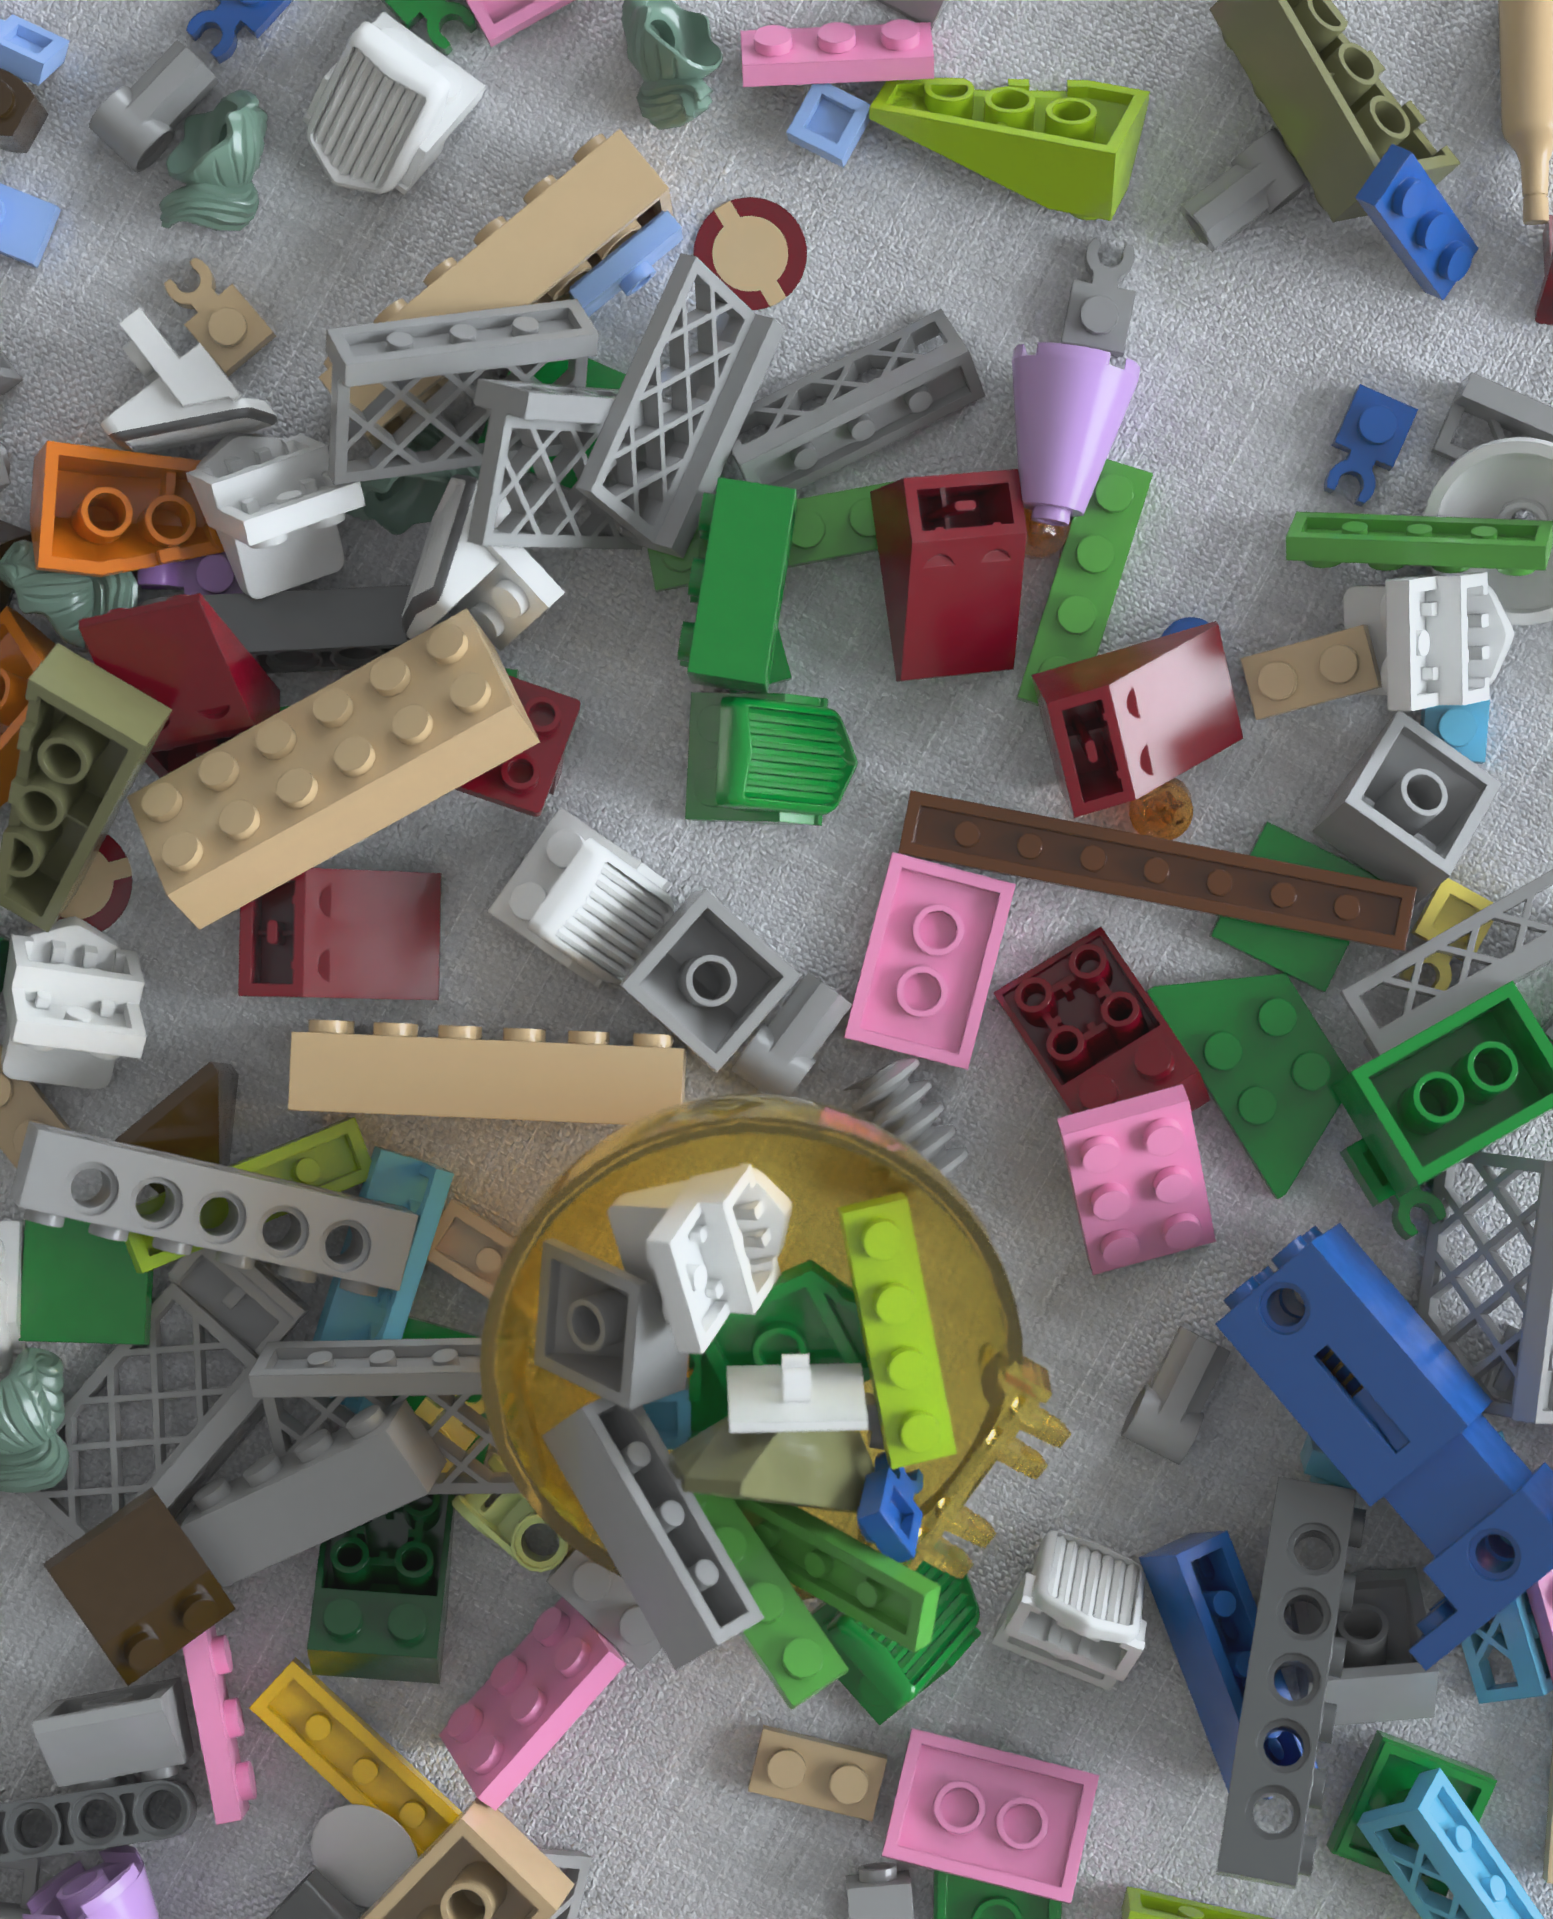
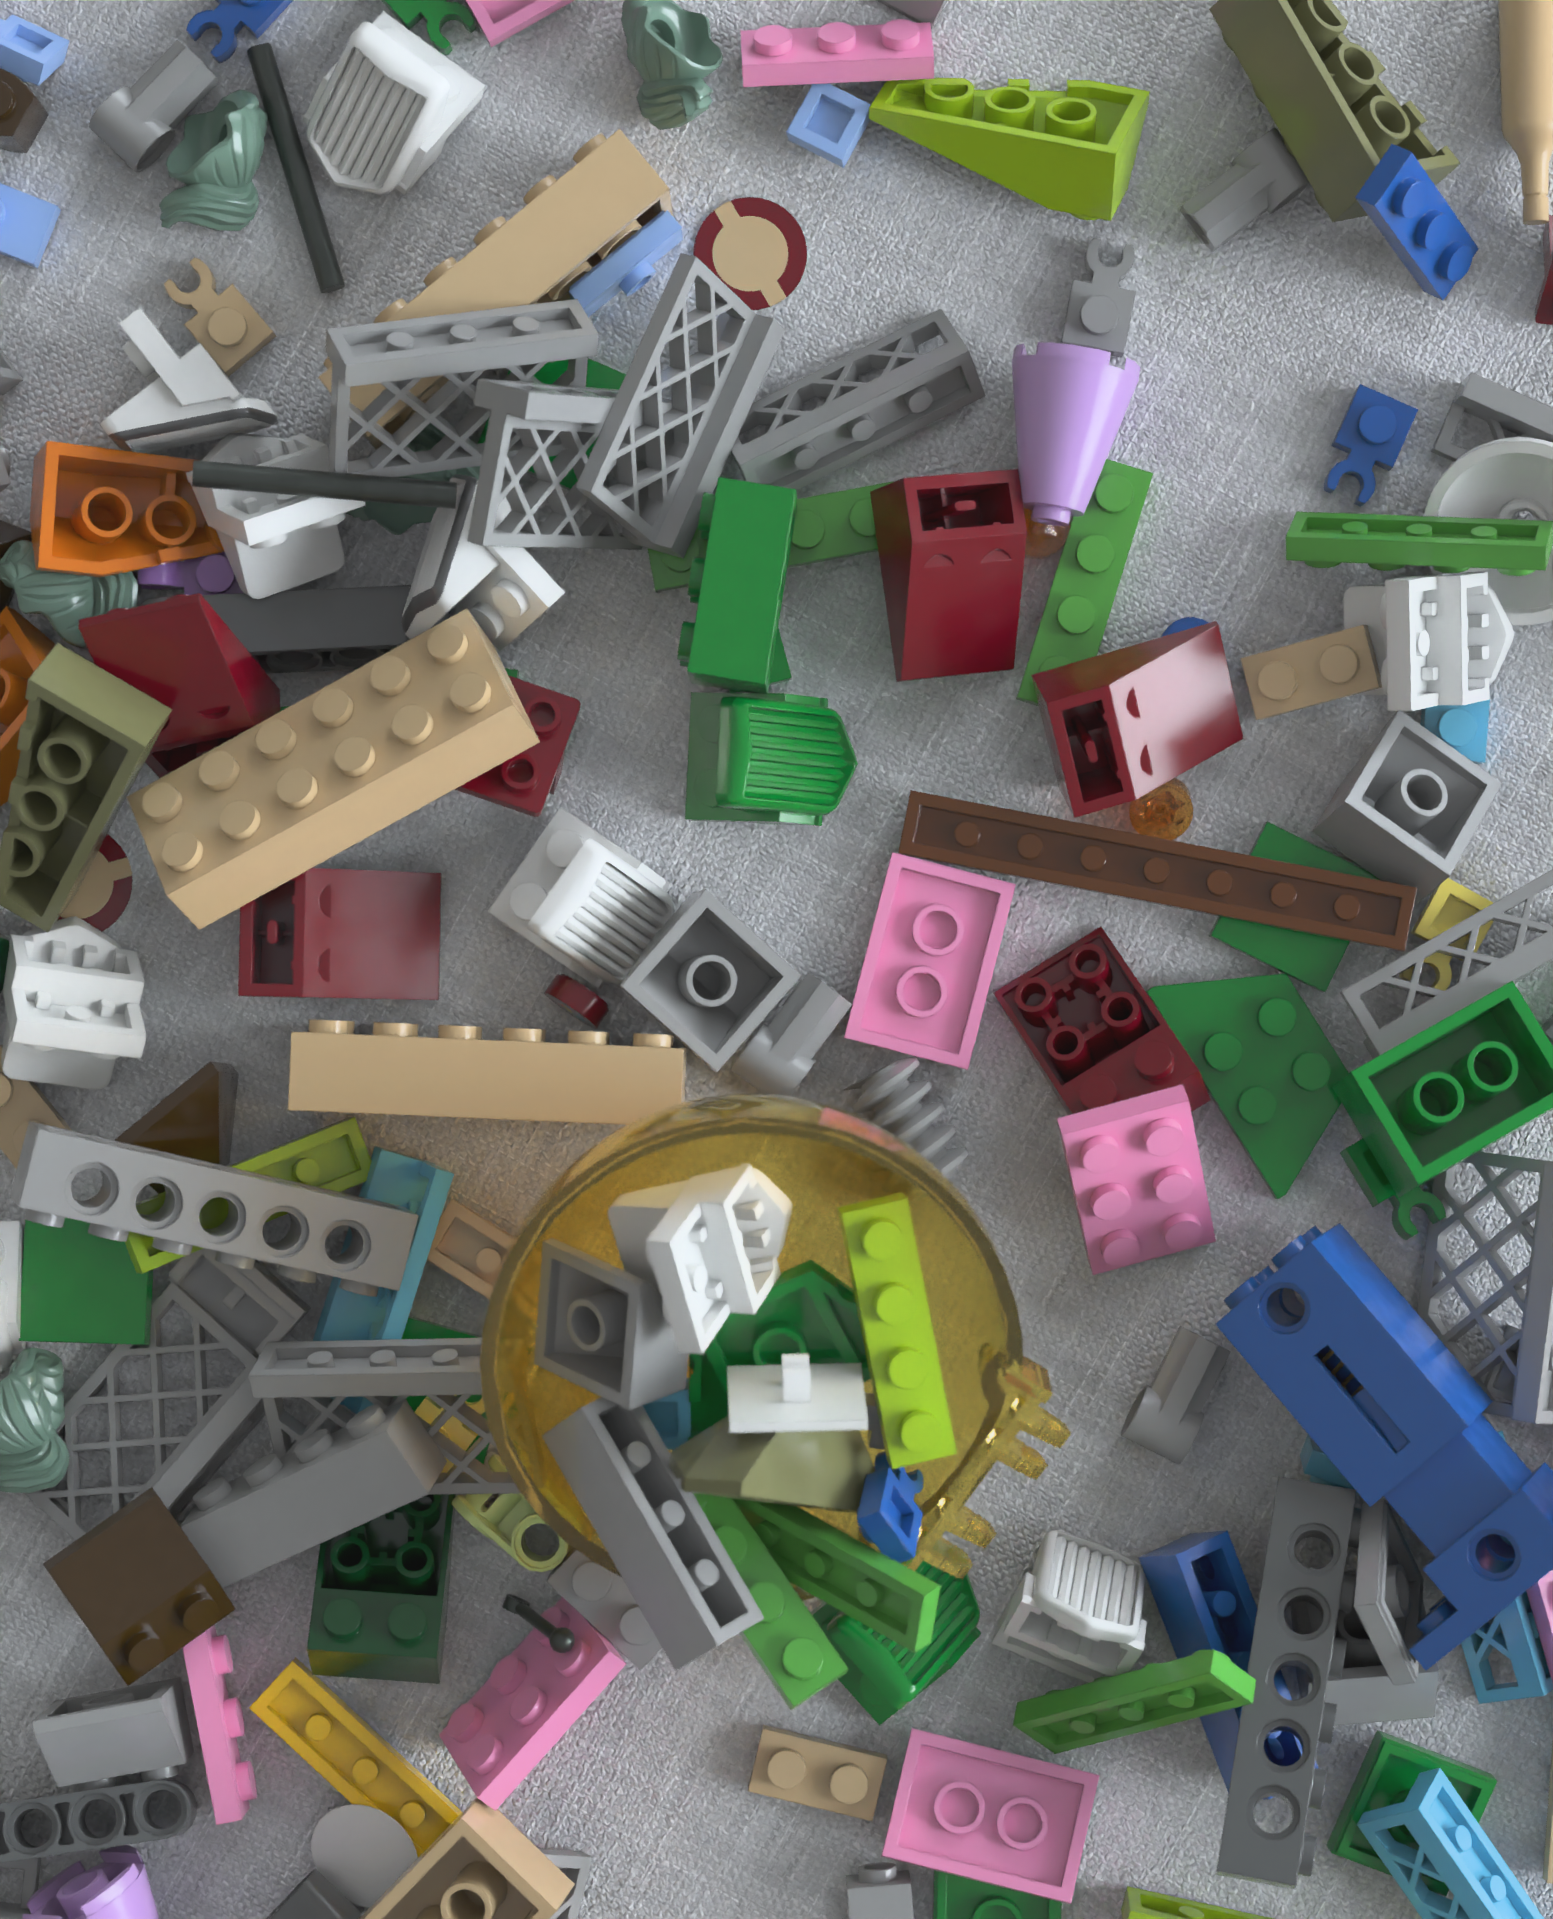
none -> pearl dark grey bar [192,460,457,509]
none -> pearl dark grey bar [247,43,345,293]
none -> pearl dark grey hinge [502,1594,575,1653]
none -> dark red tile [544,973,609,1029]
none -> bright green plate [1013,1649,1256,1754]
none -> light grey tile [1354,1499,1424,1686]

